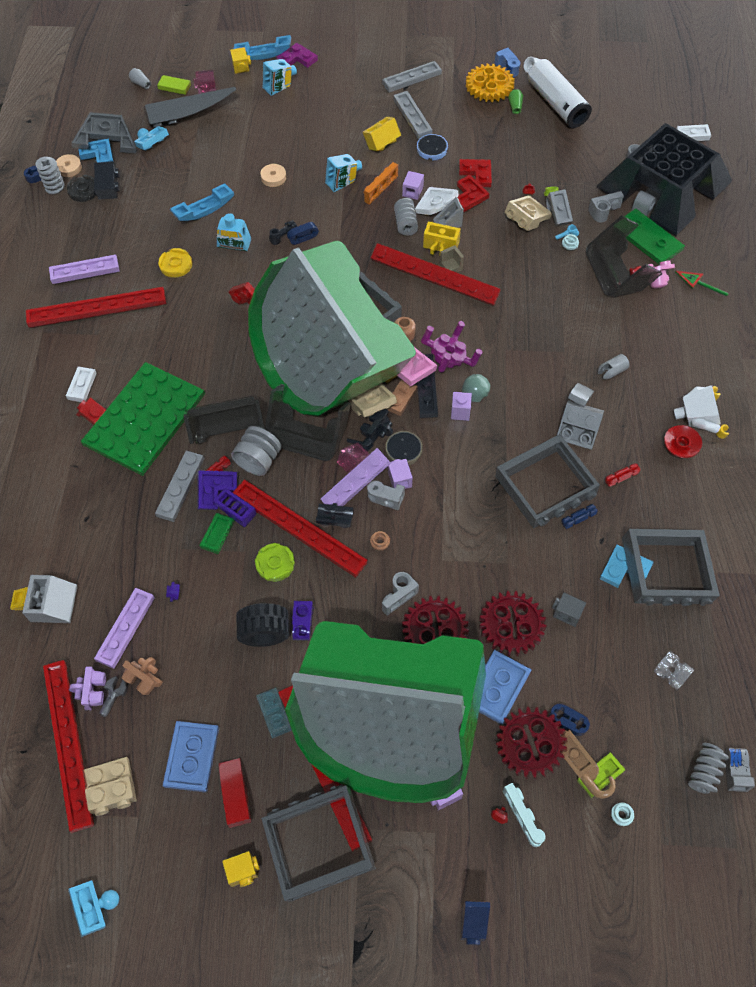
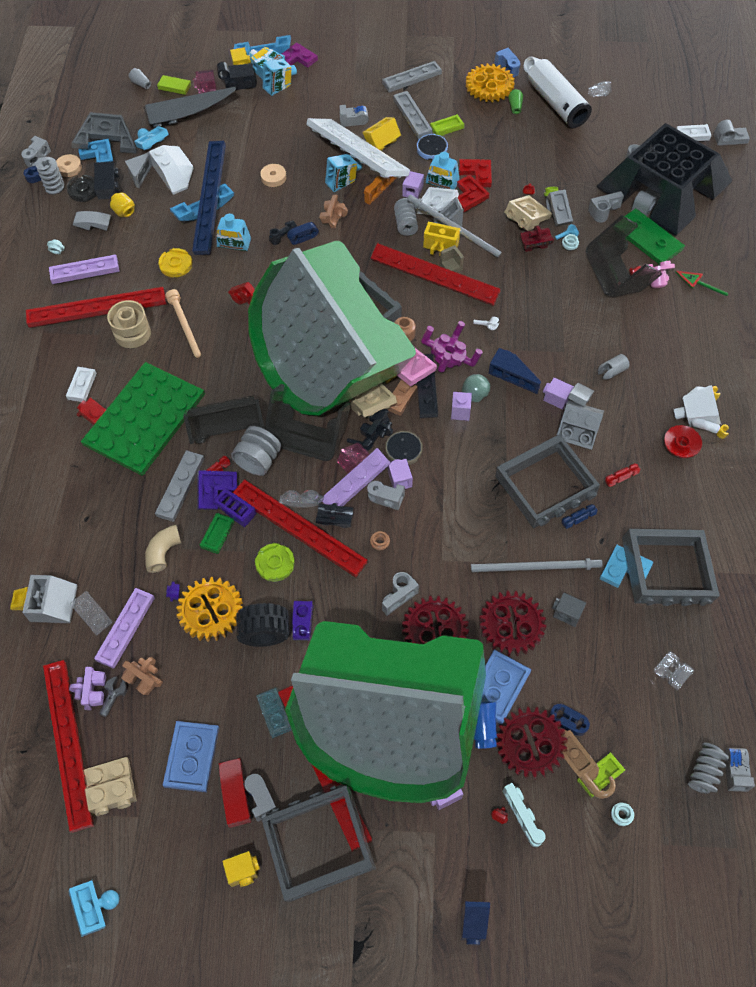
none -> light grey leg [21,136,51,167]
none -> light aqua plate [47,240,64,254]
none -> clear slope [69,591,113,635]
none -> light grey slope [73,211,111,231]
none -> tan wheel [107,300,151,348]
none -> yellow head [110,193,135,217]
none -> light grey slope [125,154,152,188]
none -> tan cylinder [145,525,181,573]
none -> white wedge [146,145,193,195]
none -> light nougat piece [165,289,201,358]
none -> light orange gear [176,577,243,642]
none -> dark blue plate [192,140,226,255]
none -> black hinge [217,62,256,90]
none -> light grey leg [244,774,277,822]
none -> torso [249,47,285,80]
none -> clear slope [279,490,324,508]
none -> white plate [306,118,410,178]
none -> nougat hips [319,195,348,228]
none -> light grey leg [340,105,369,127]
none -> light grey bar [407,194,502,258]
none -> medium azure torso [426,152,459,190]
none -> lime tile [430,114,464,136]
none -> light grey bar [471,558,602,572]
none -> white hand [474,317,499,331]
none -> blue plant [474,702,497,749]
none -> dark blue slope [488,348,541,394]
none -> dark red hips [520,225,554,252]
none -> lavender brick [543,378,574,410]
none -> clear cone [588,80,612,97]
none -> light grey plate [714,120,750,145]

